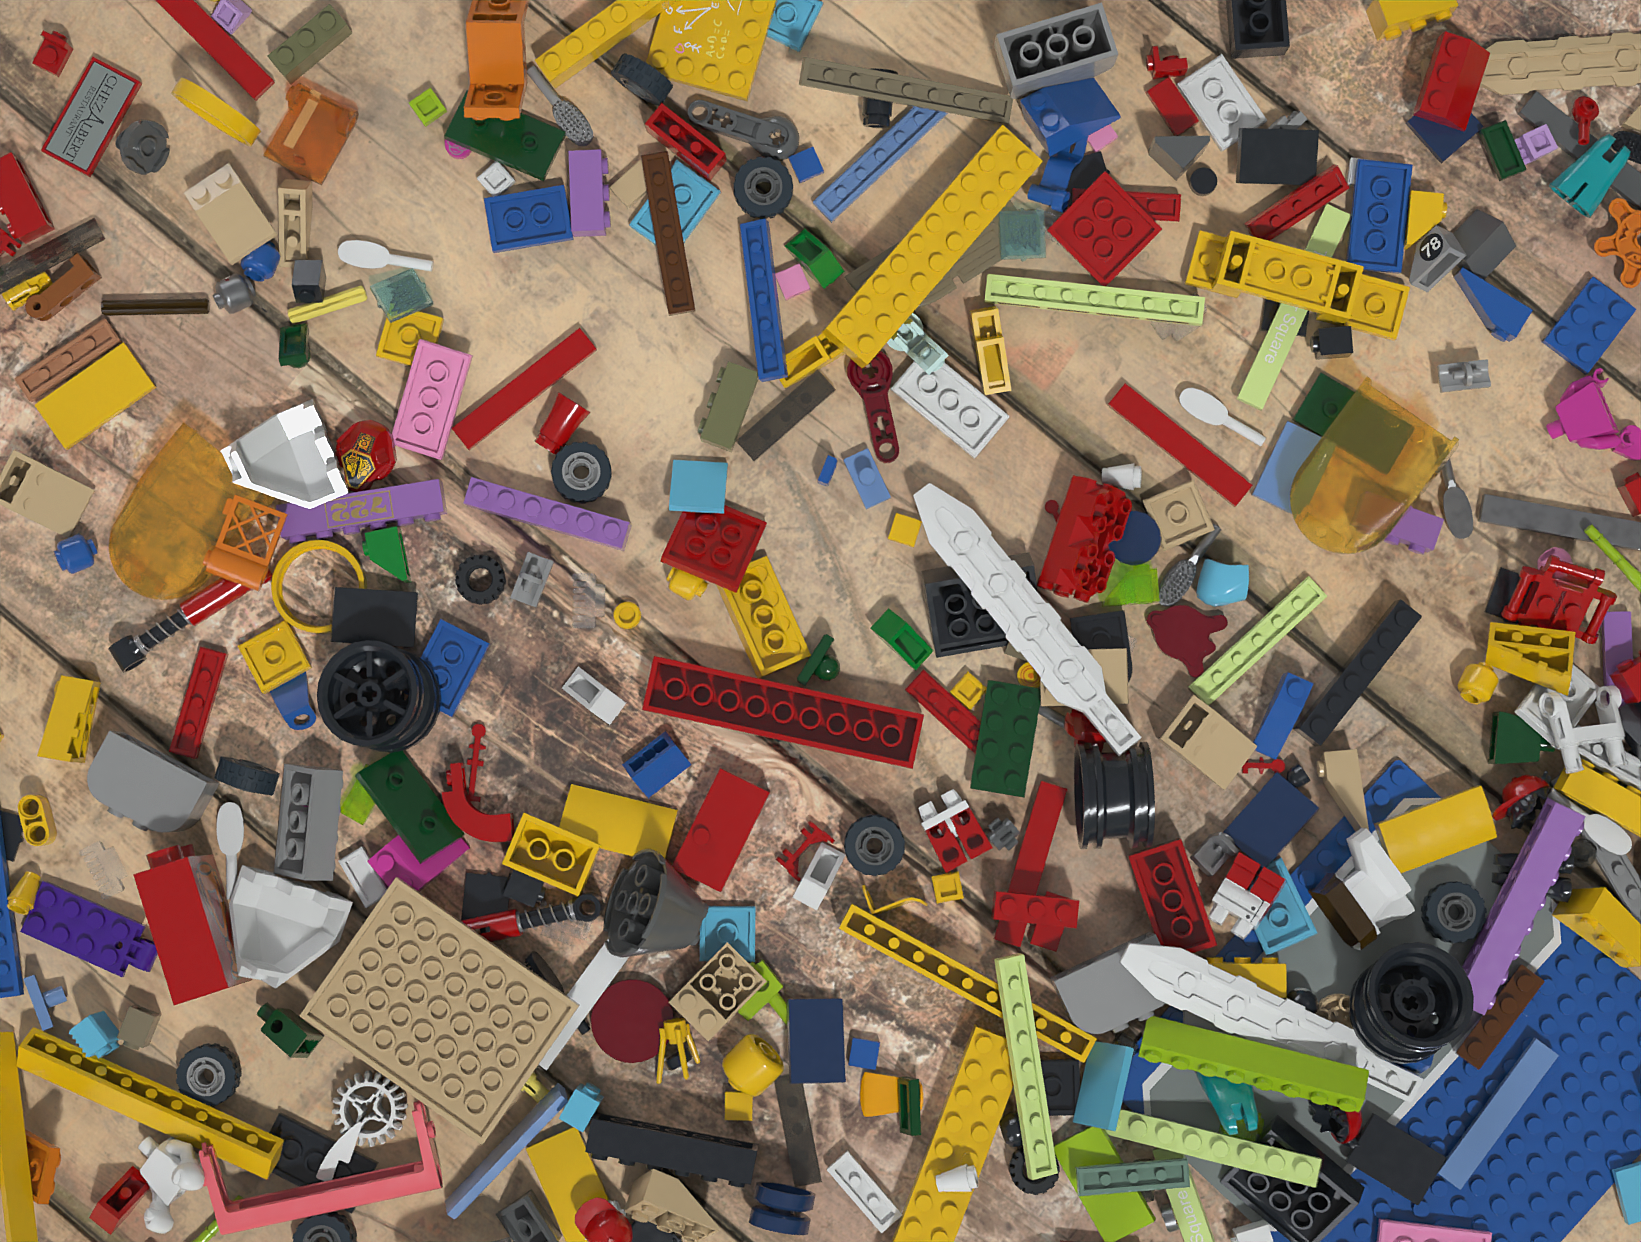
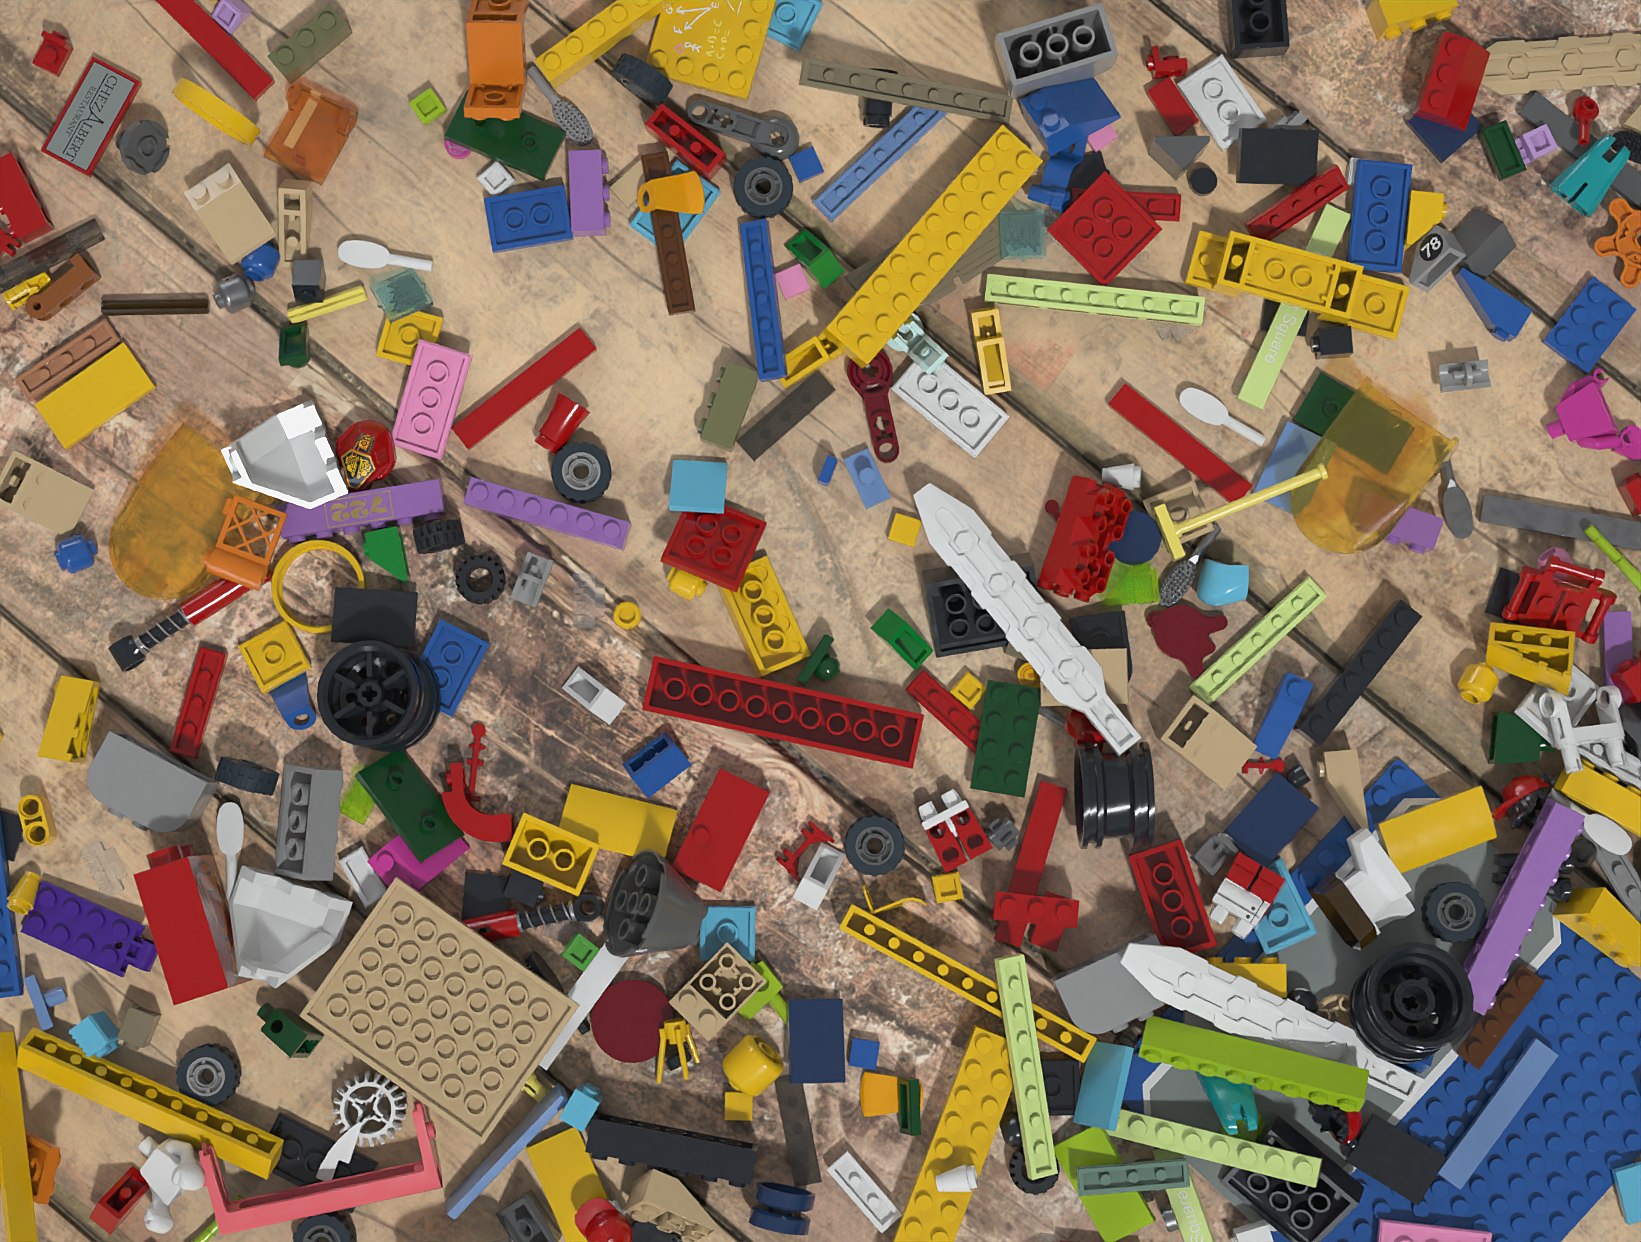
none -> black tyre [413,519,466,554]
none -> bright green plate [560,932,600,972]
none -> light orange piece [637,171,705,214]
none -> light yellow tile [1152,463,1328,562]

